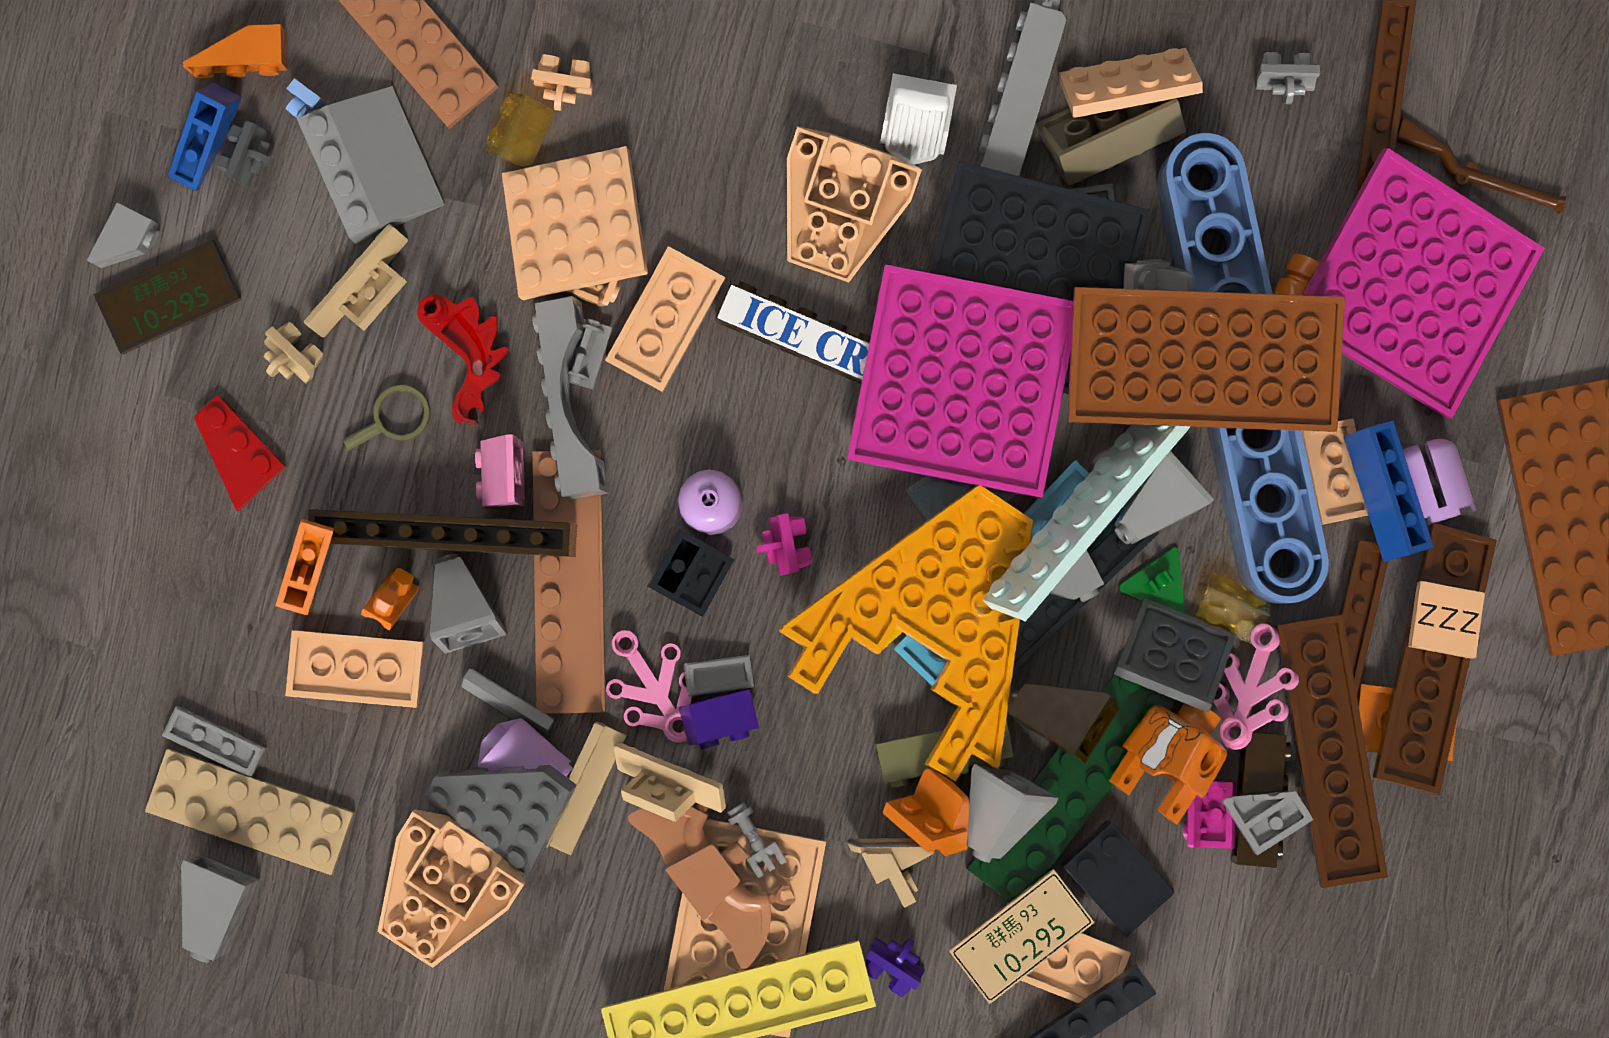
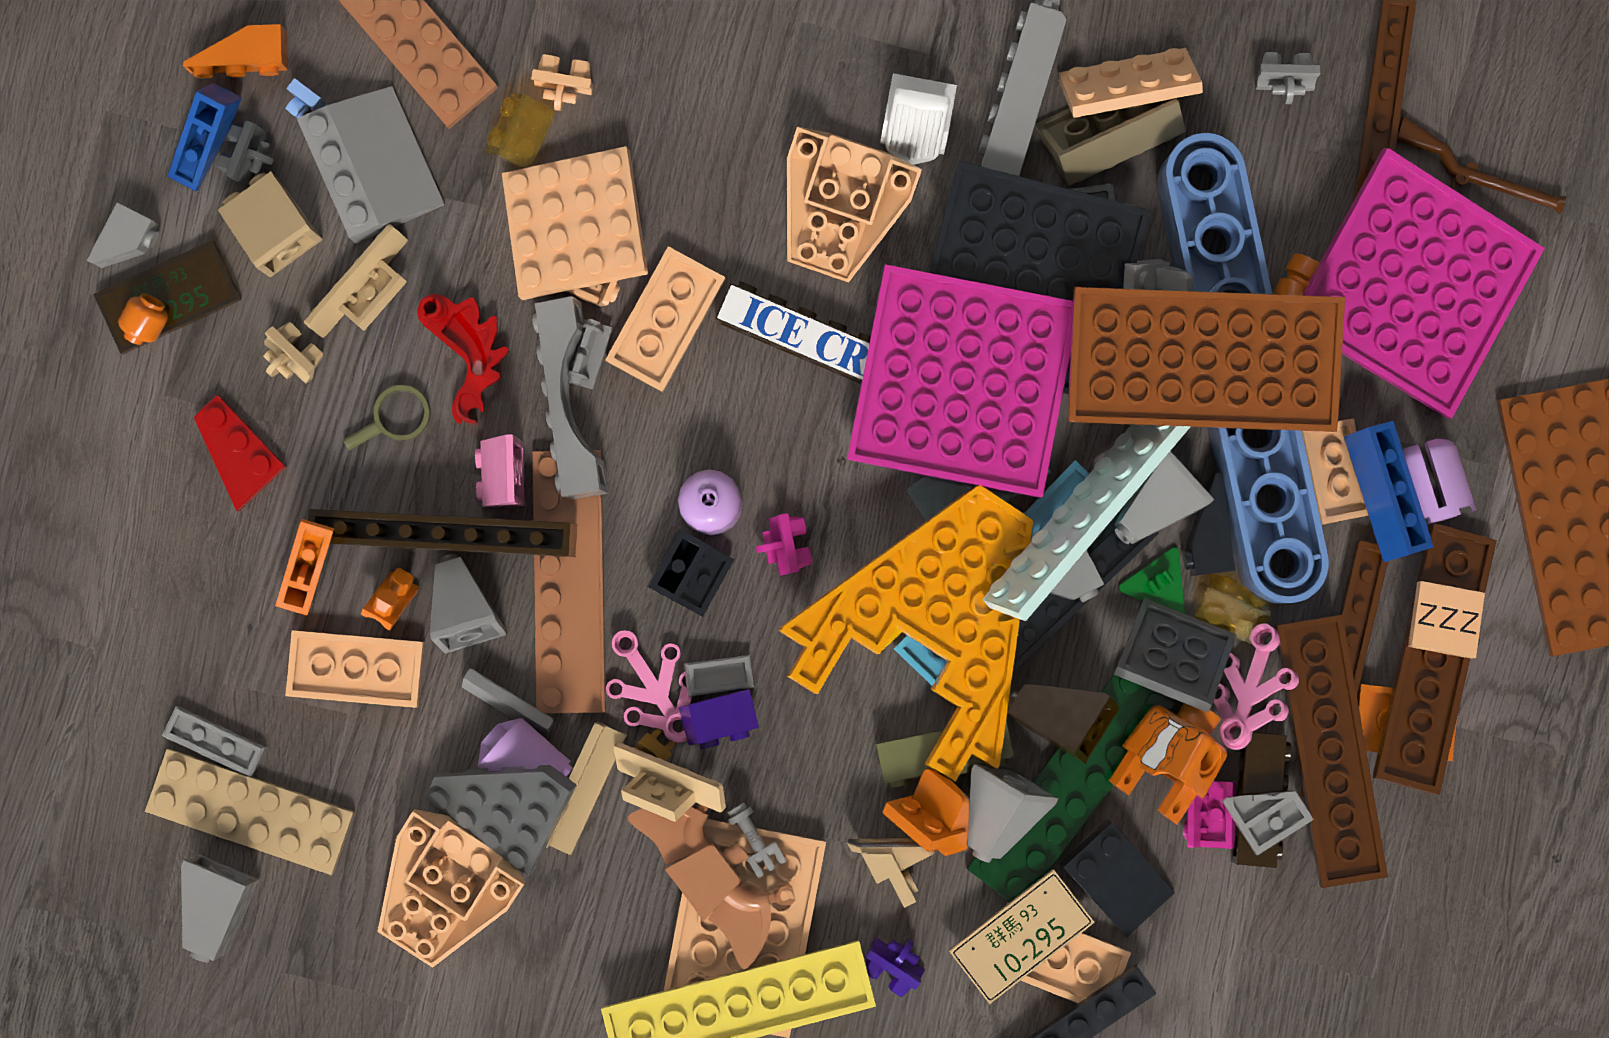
none -> orange head [118,294,168,345]
none -> tan slope [218,171,323,278]
none -> pearl gold tile [634,729,675,761]
none -> black slope [1183,473,1235,576]

